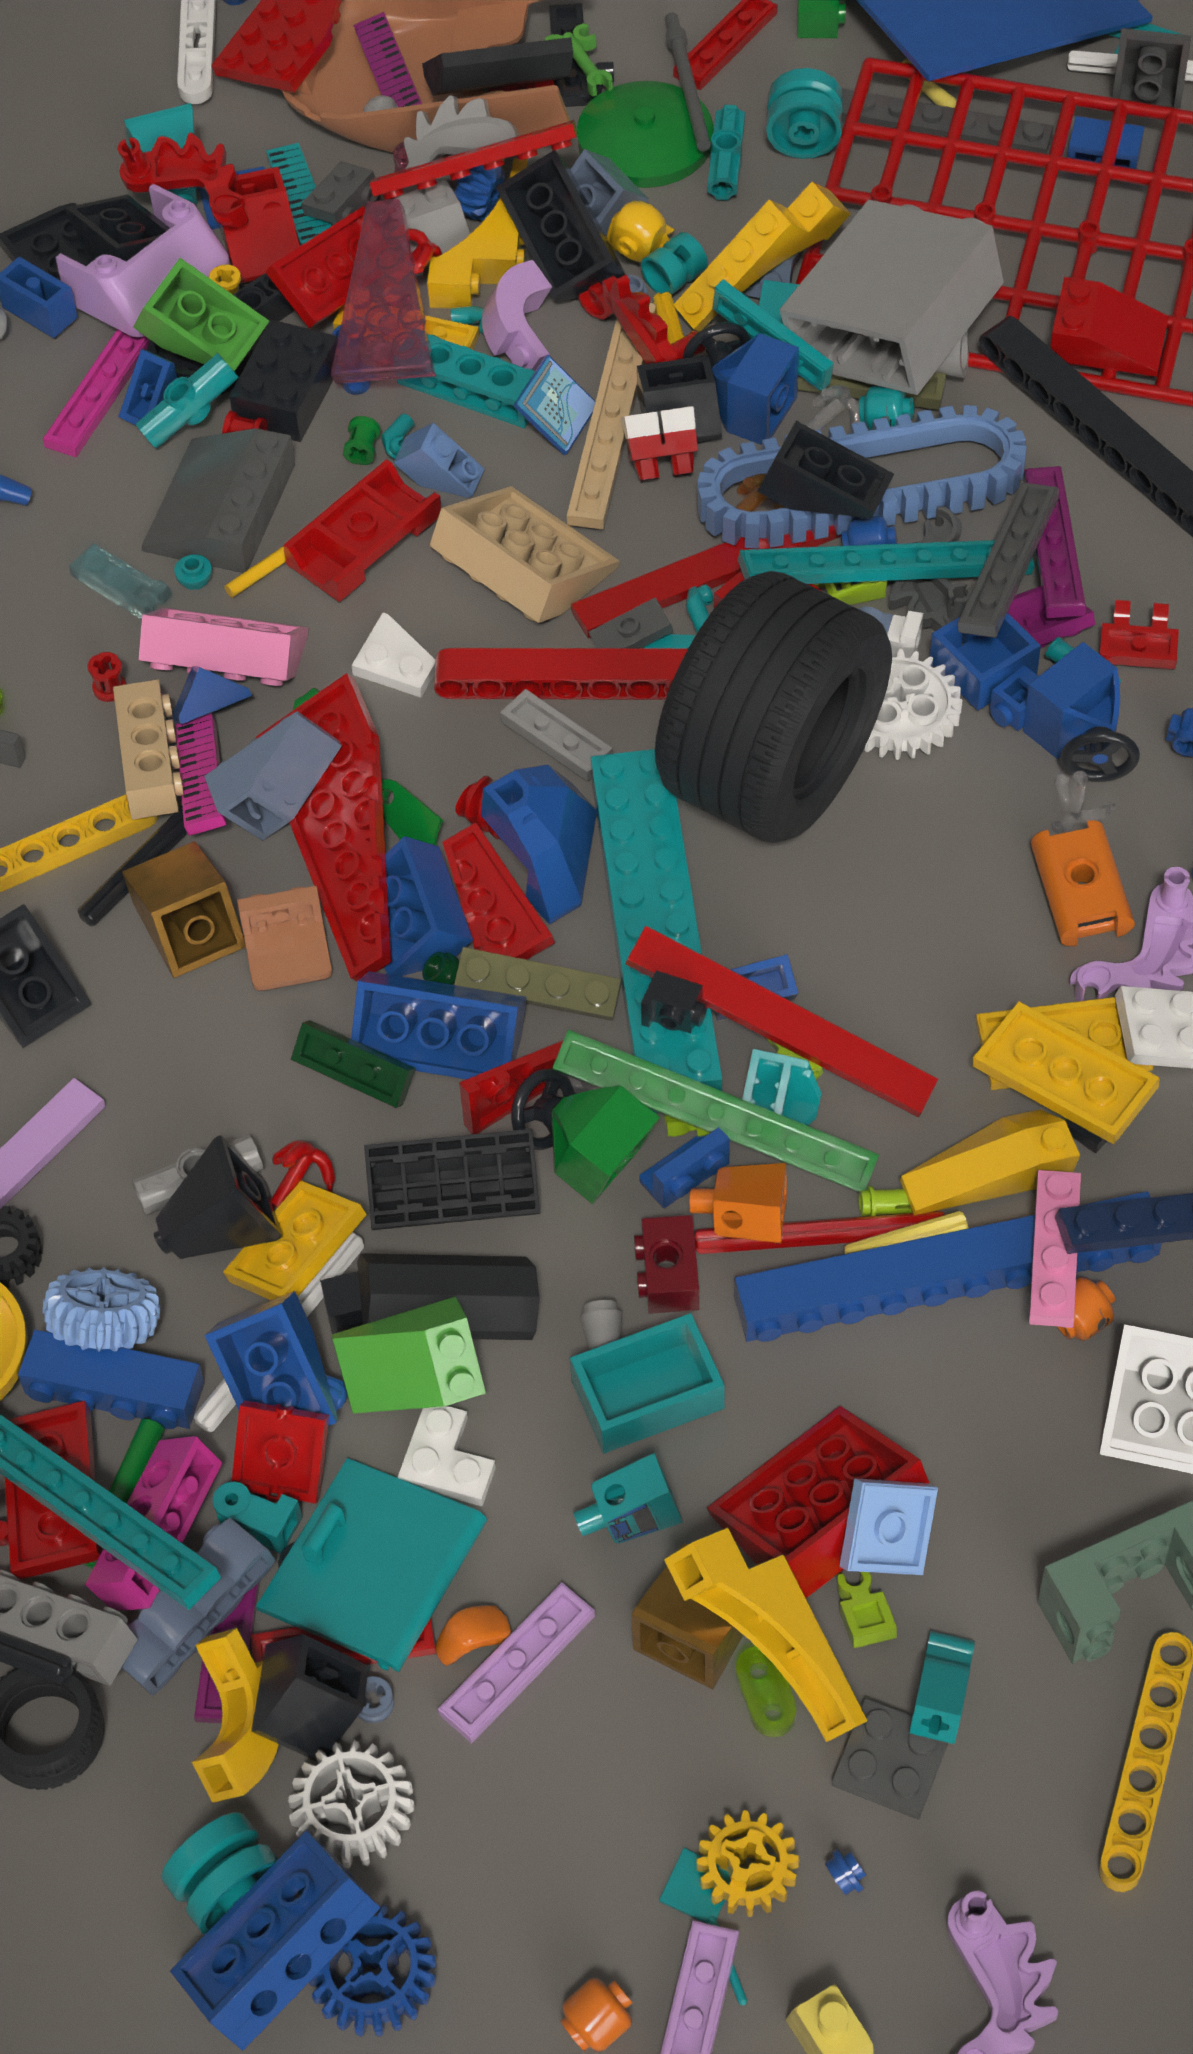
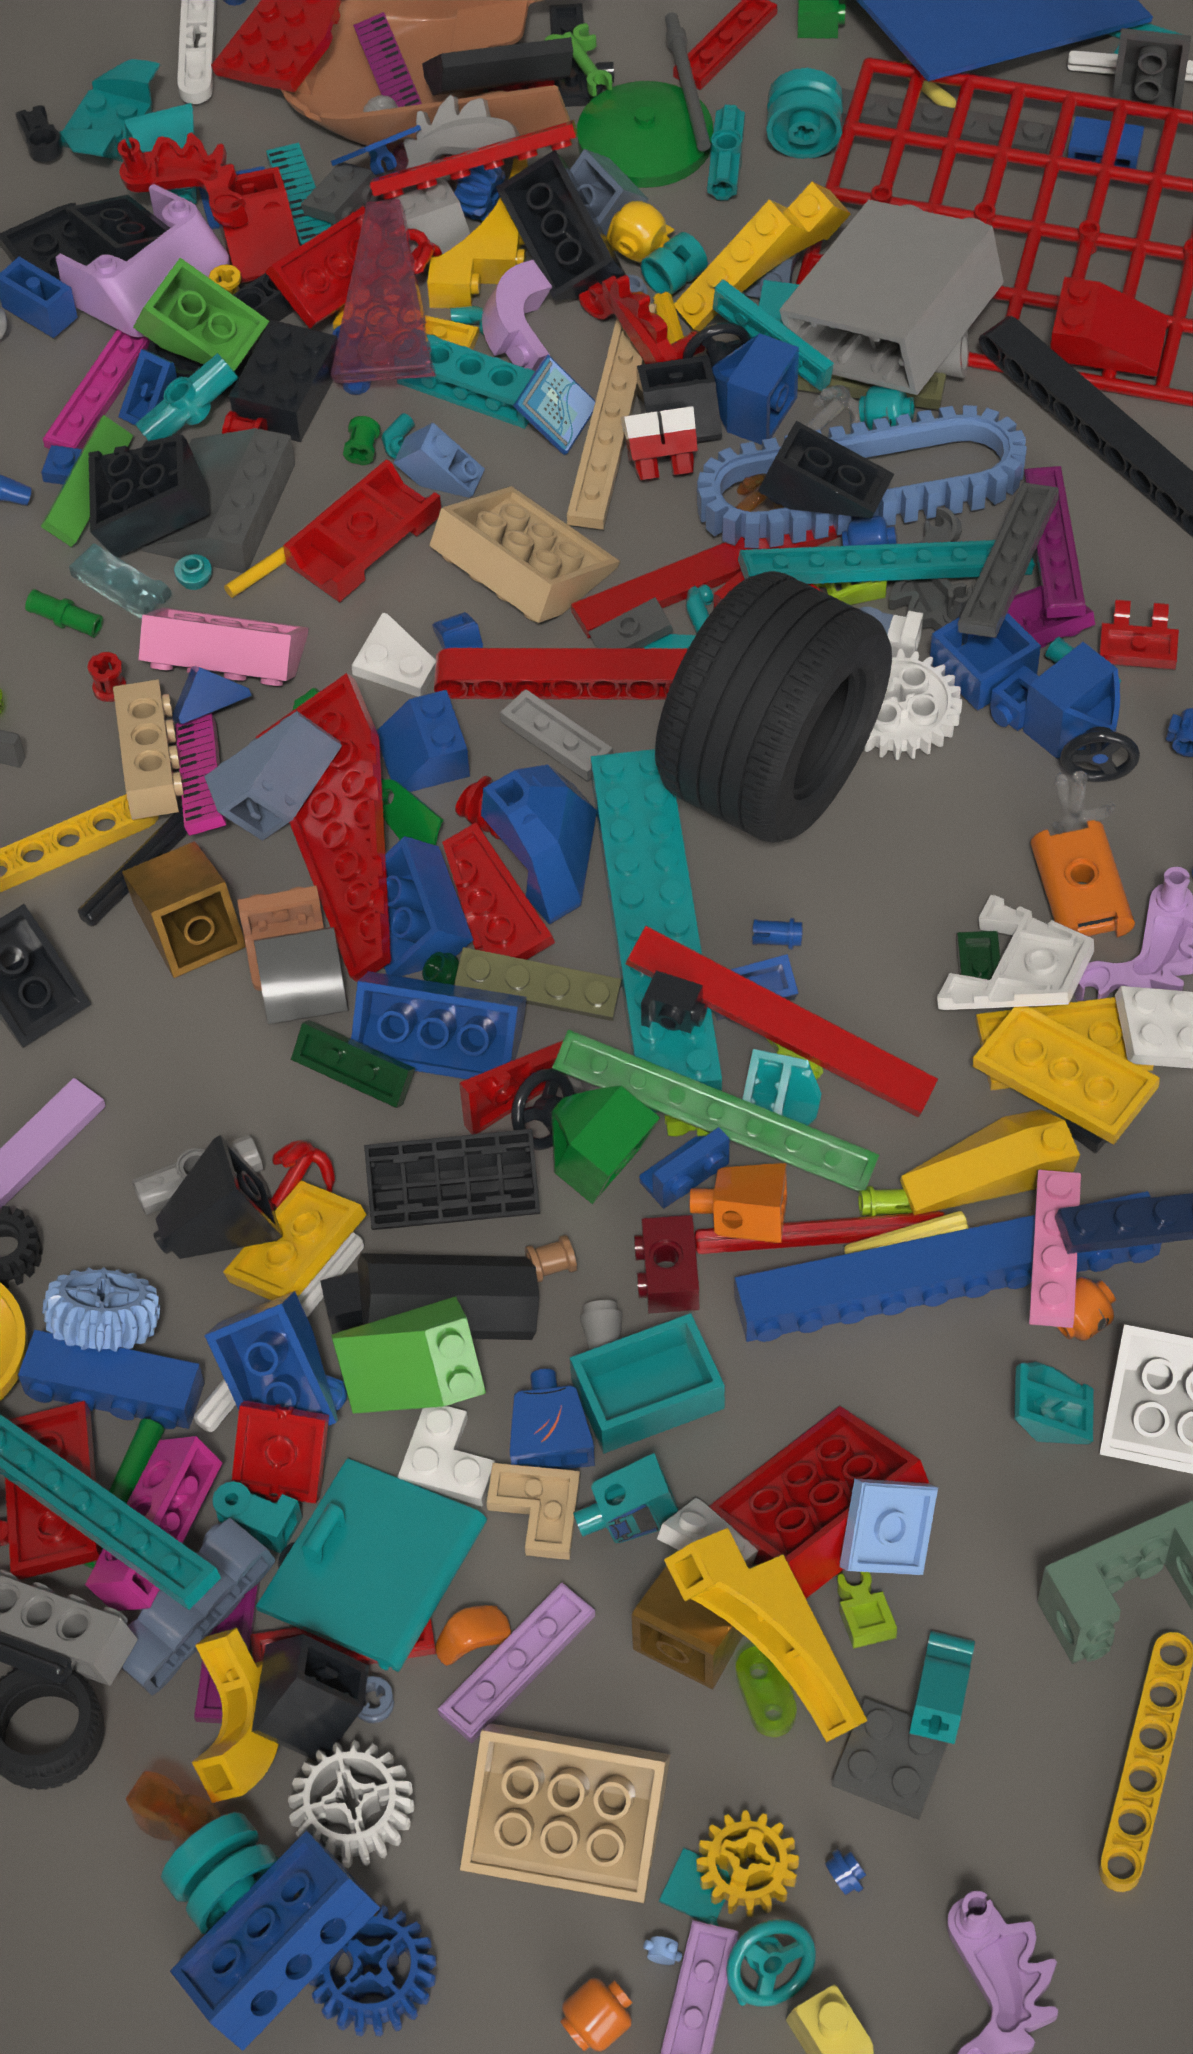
none -> black piece [16,105,63,162]
none -> green pin [25,589,103,638]
none -> bright green tile [40,415,134,547]
none -> blue plate [41,445,82,485]
none -> teal piece [59,59,161,162]
none -> black wedge [88,435,209,558]
none -> clear orange brick [126,1771,221,1849]
none -> dark grey slope [254,927,348,1024]
none -> blue piece [331,125,421,175]
none -> blue slope [376,690,470,792]
none -> blue slope [432,612,483,649]
none -> tan slope [460,1723,670,1903]
none -> tan plate [487,1463,581,1560]
none -> blue torso [510,1369,595,1470]
none -> medium nougat bush [525,1235,577,1283]
none -> light blue piece [643,1936,682,1965]
none -> white wing [657,1498,758,1568]
none -> teal piece [726,1919,816,2007]
none -> blue pin [752,918,803,950]
none -> white wing [937,895,1094,1010]
none -> dark green plate [956,931,1001,980]
none -> teal slope [1015,1362,1094,1445]

